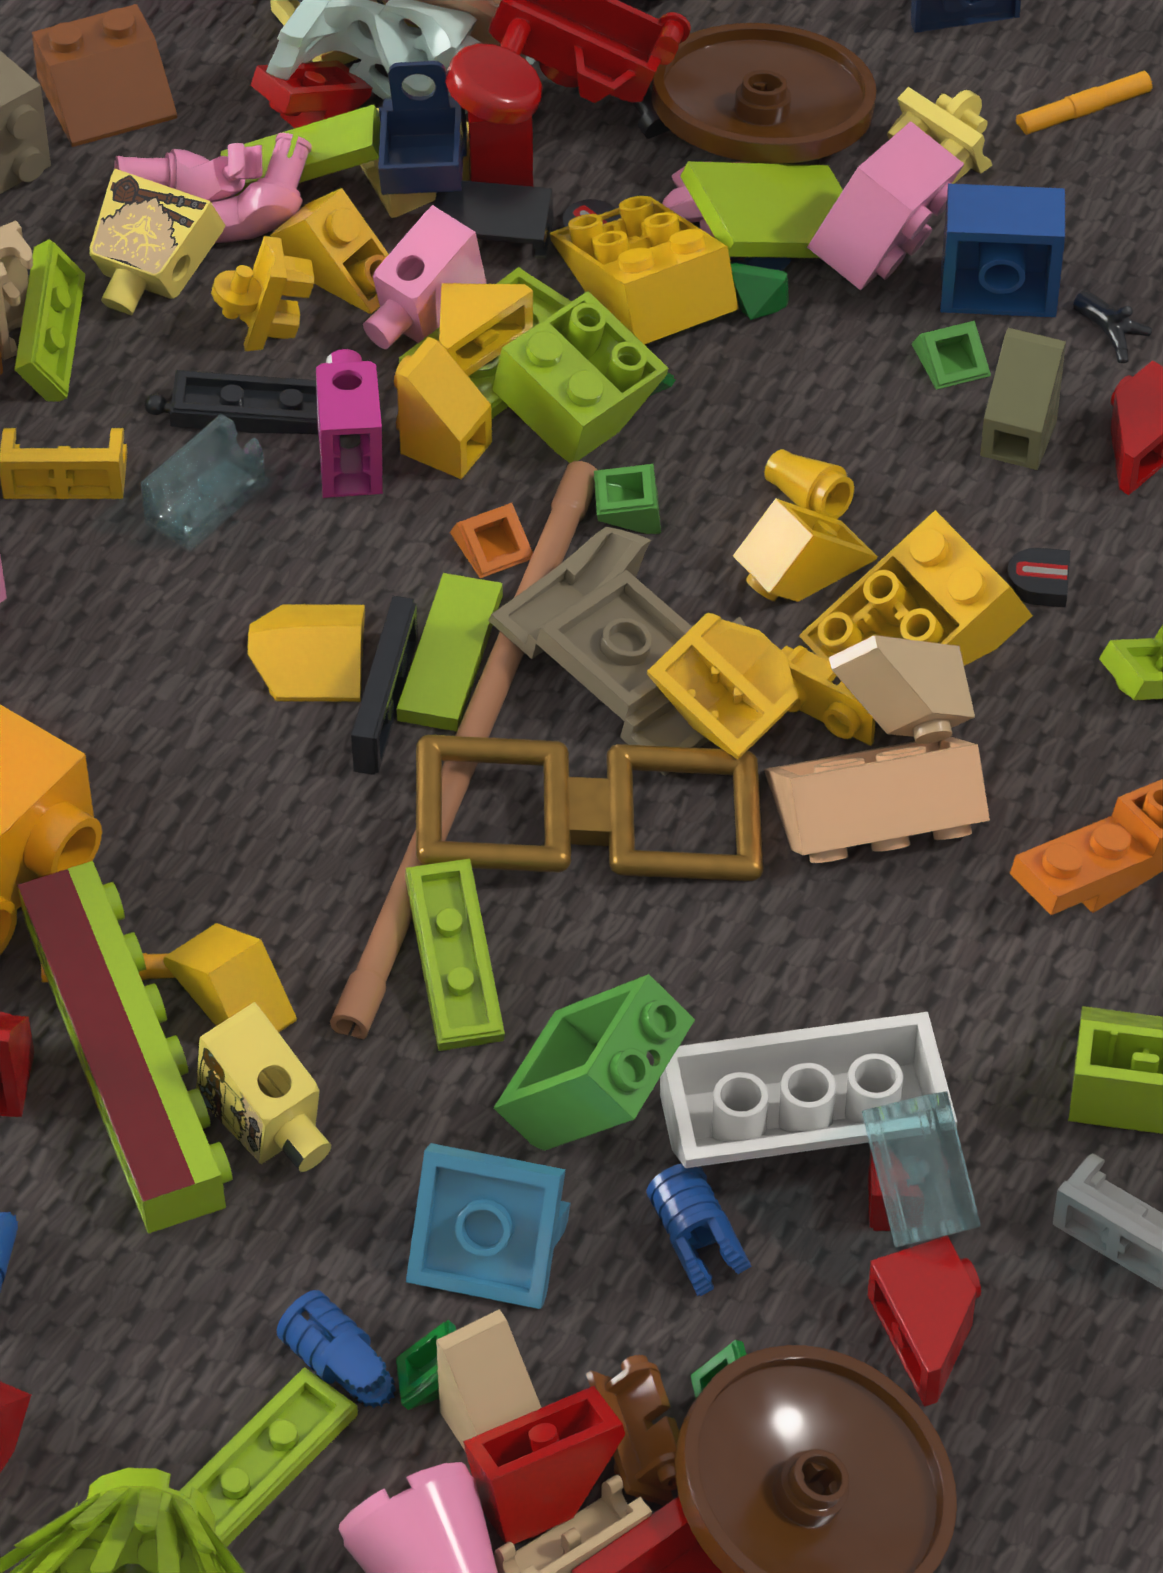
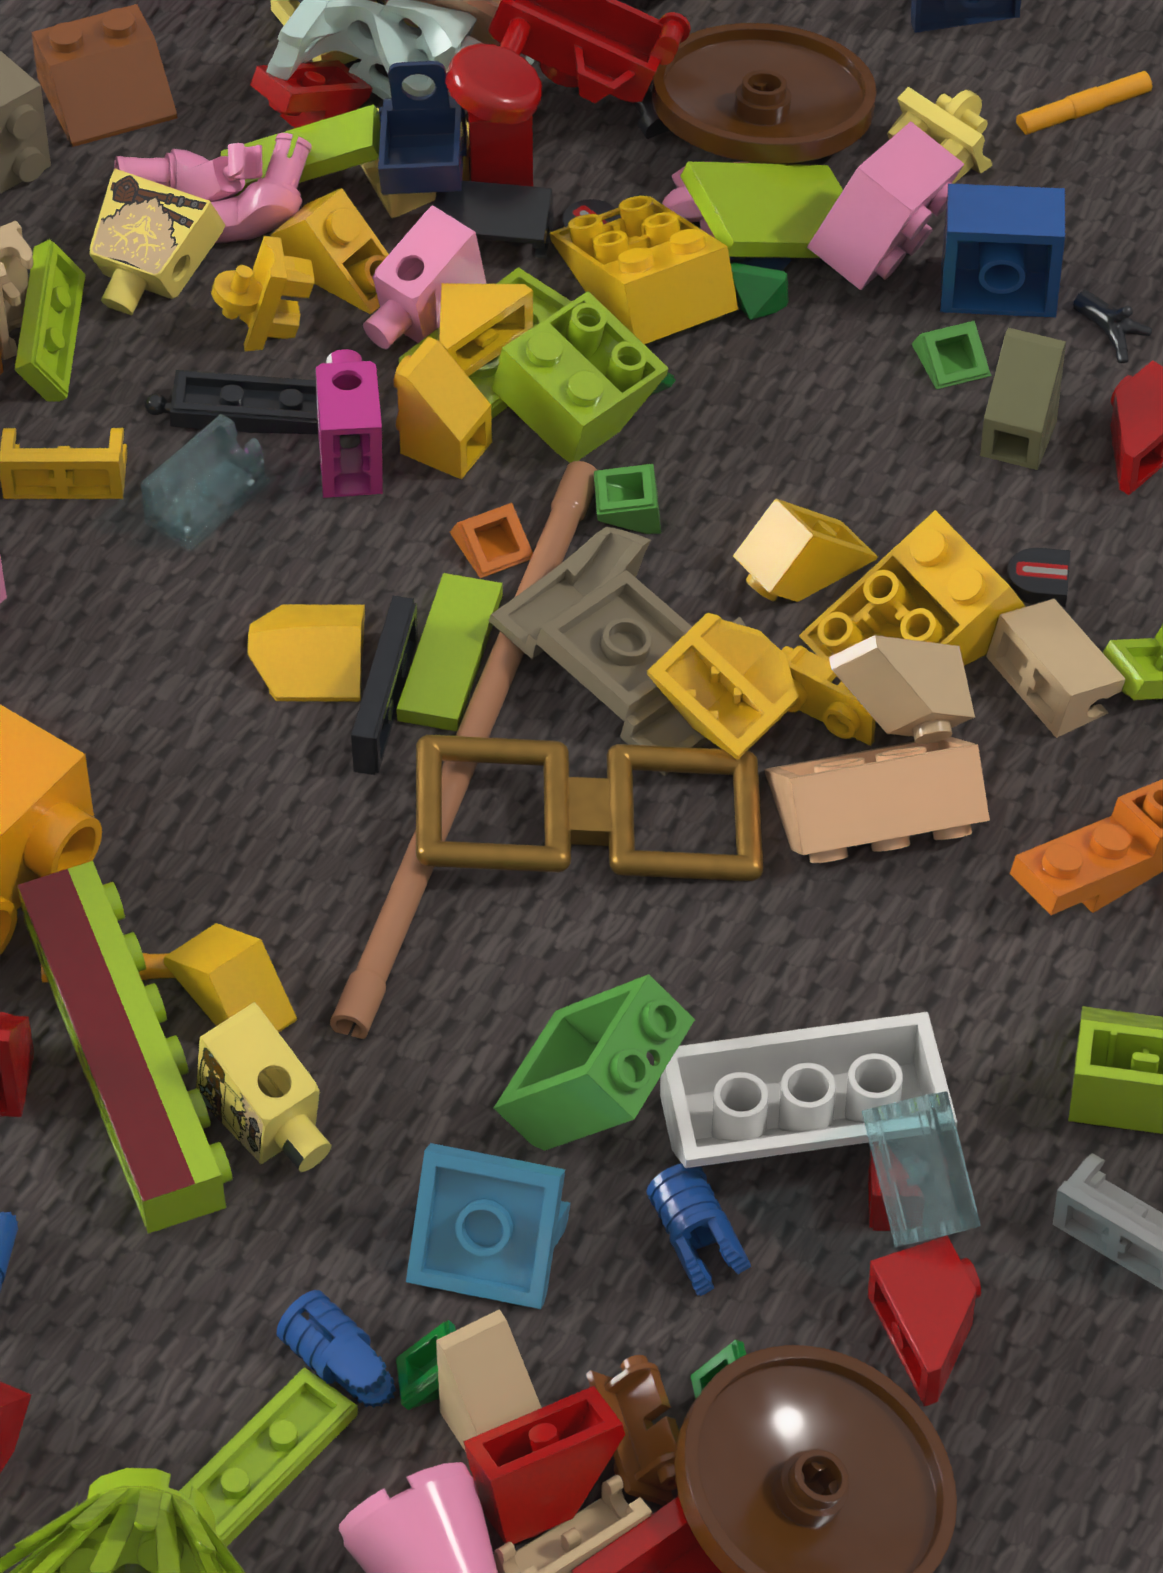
lime tile [405,859,505,1051] -> none
yellow cone [764,449,854,519] -> none
none -> tan hinge [986,599,1126,738]

